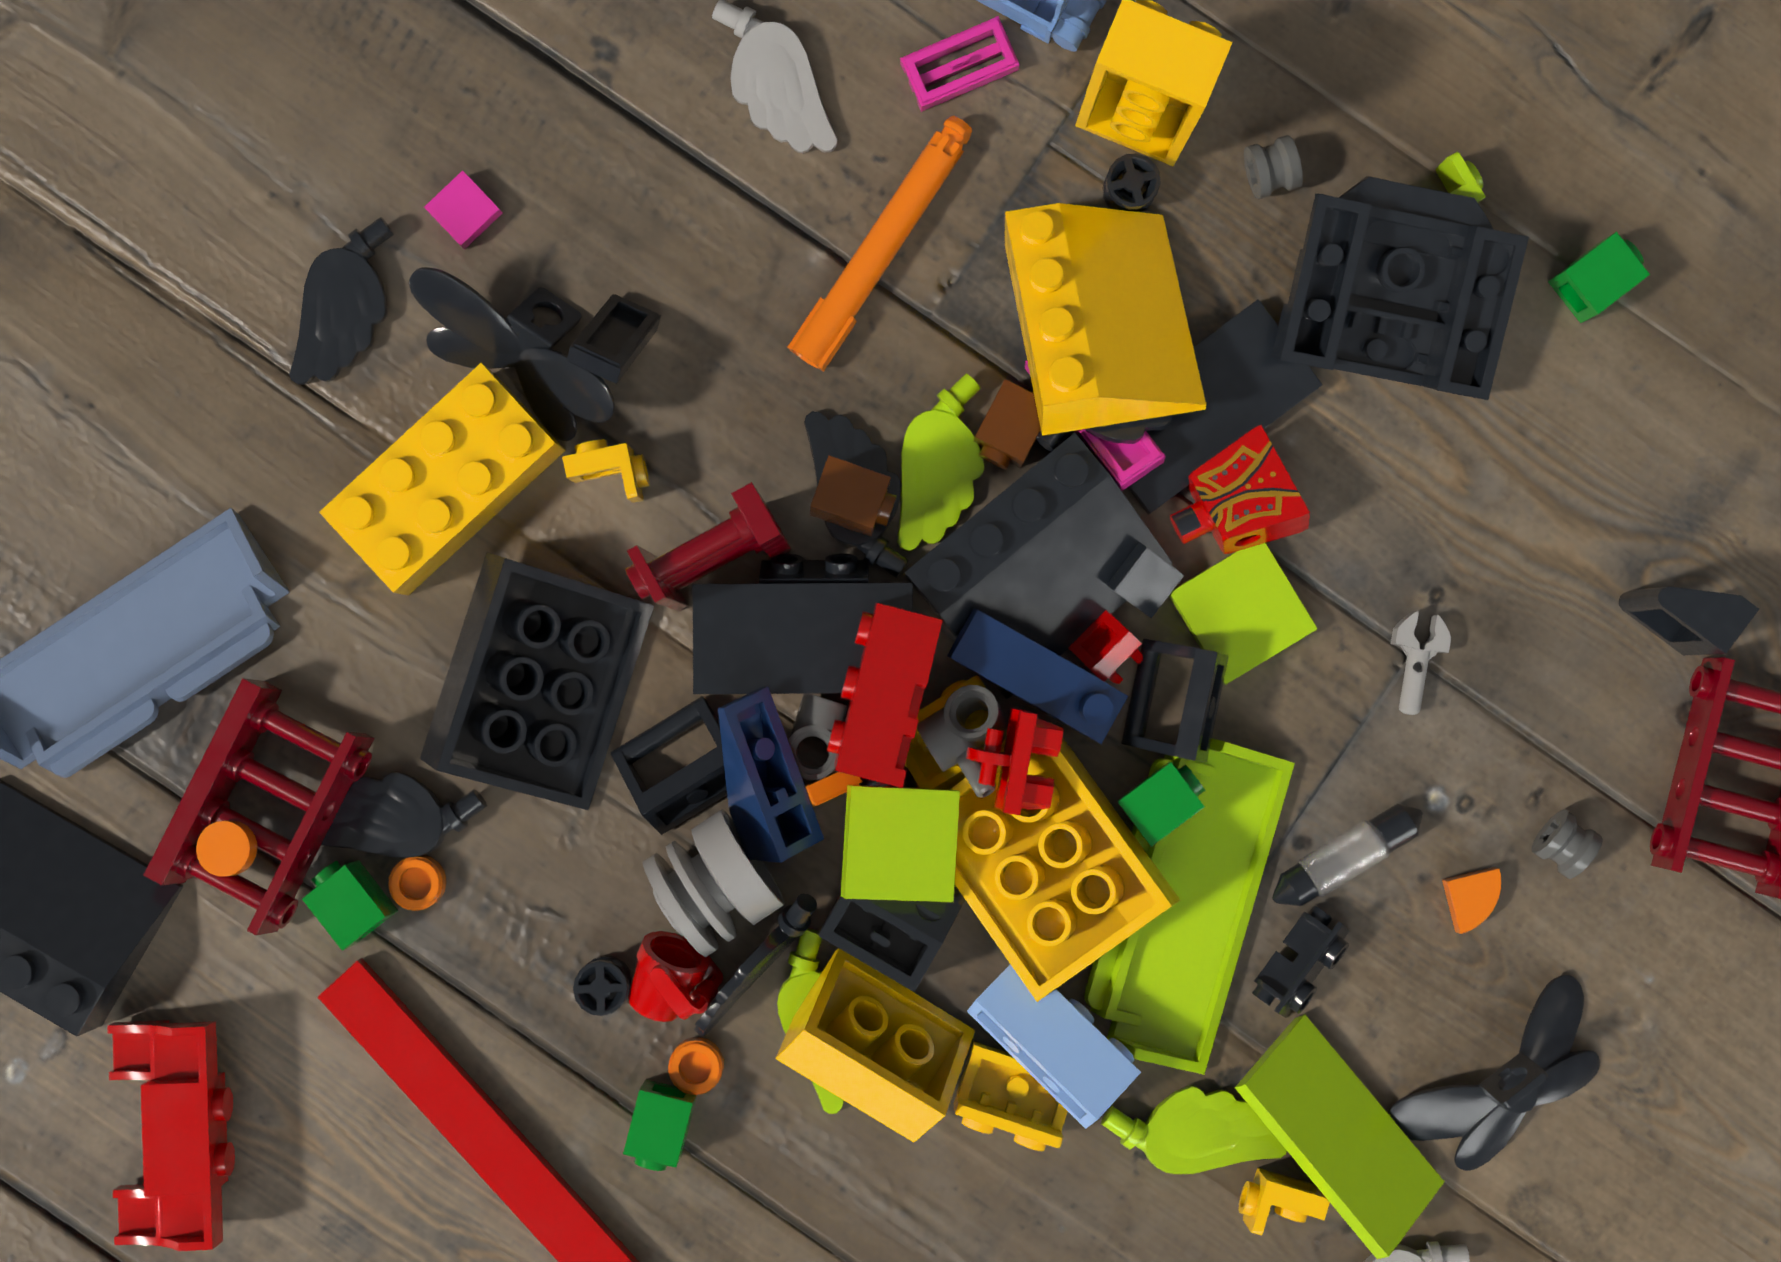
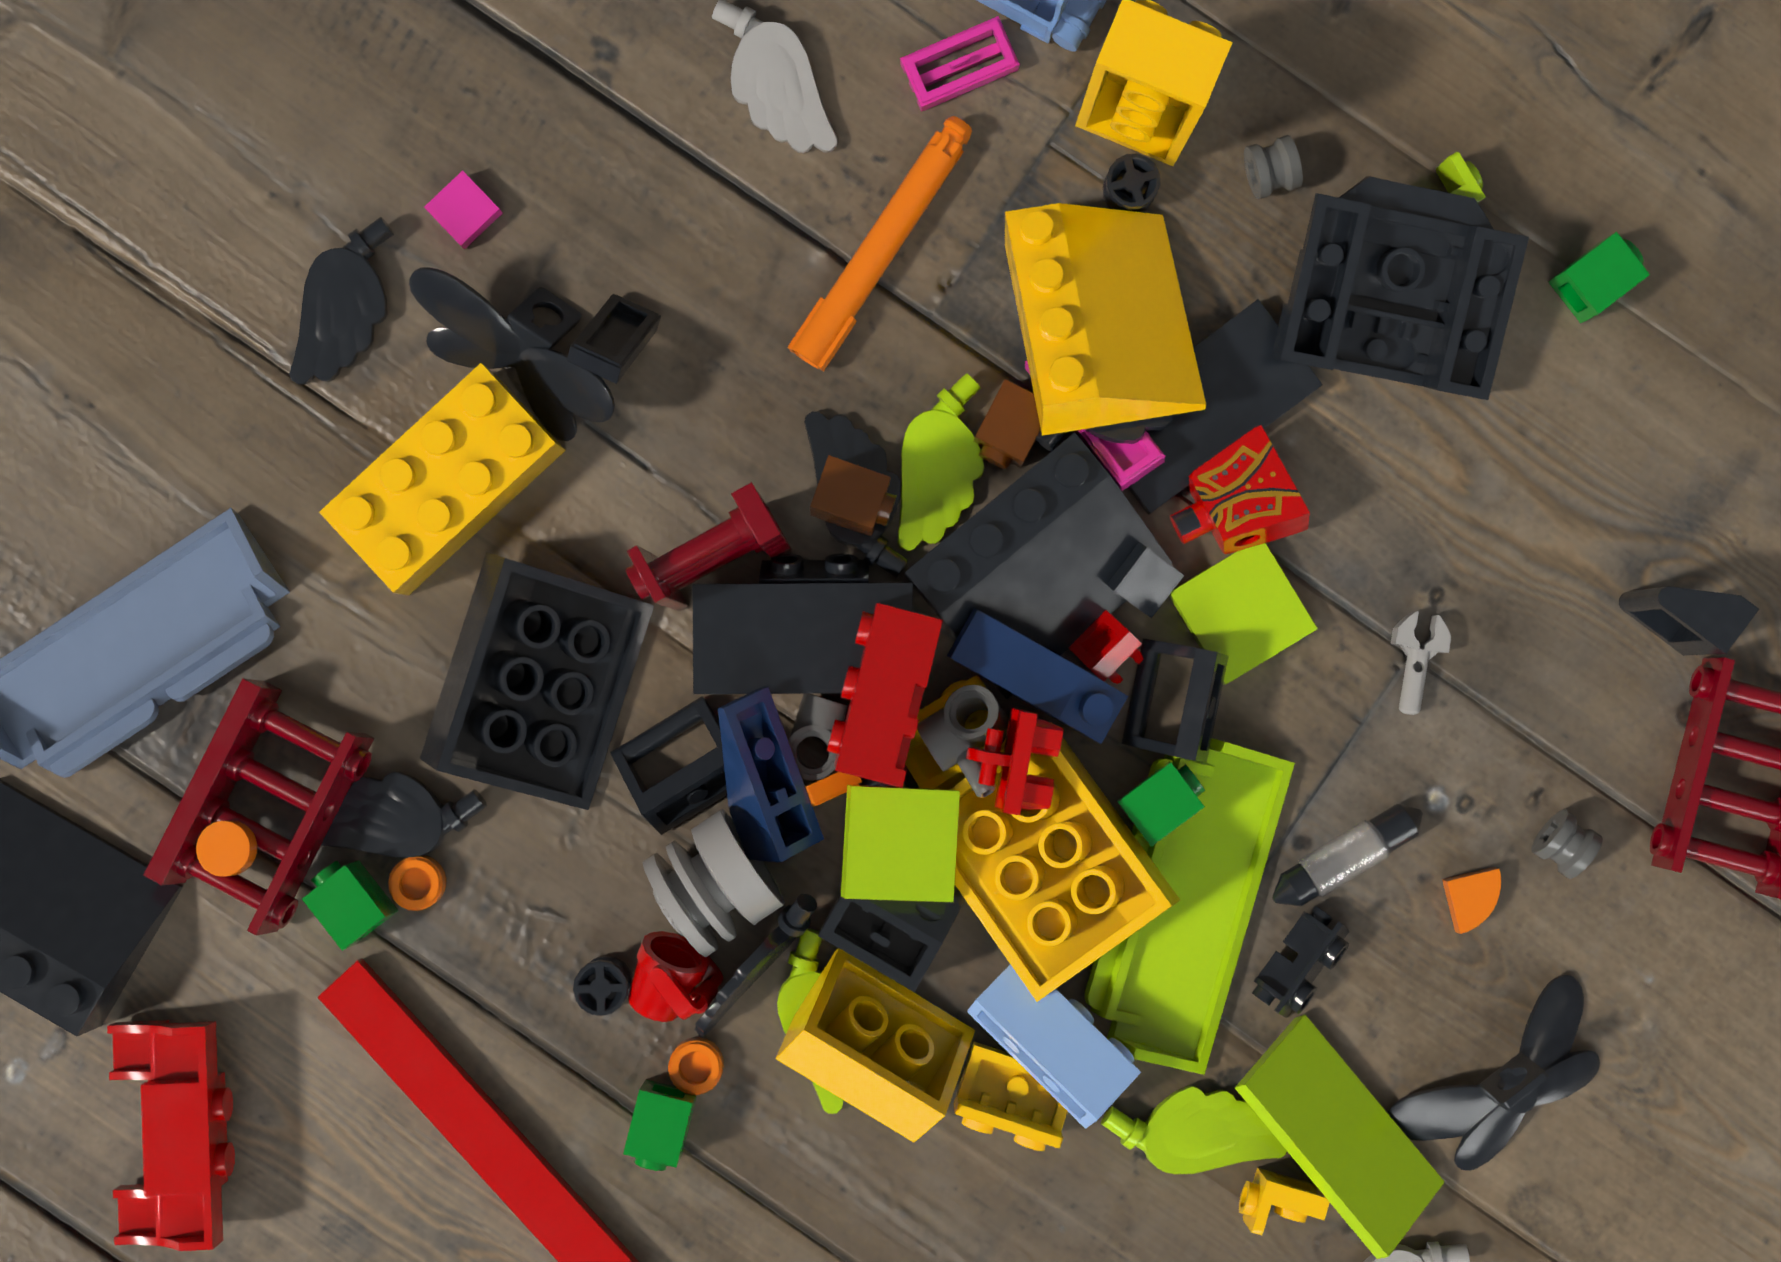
yellow bracket [562,439,650,503] -> none

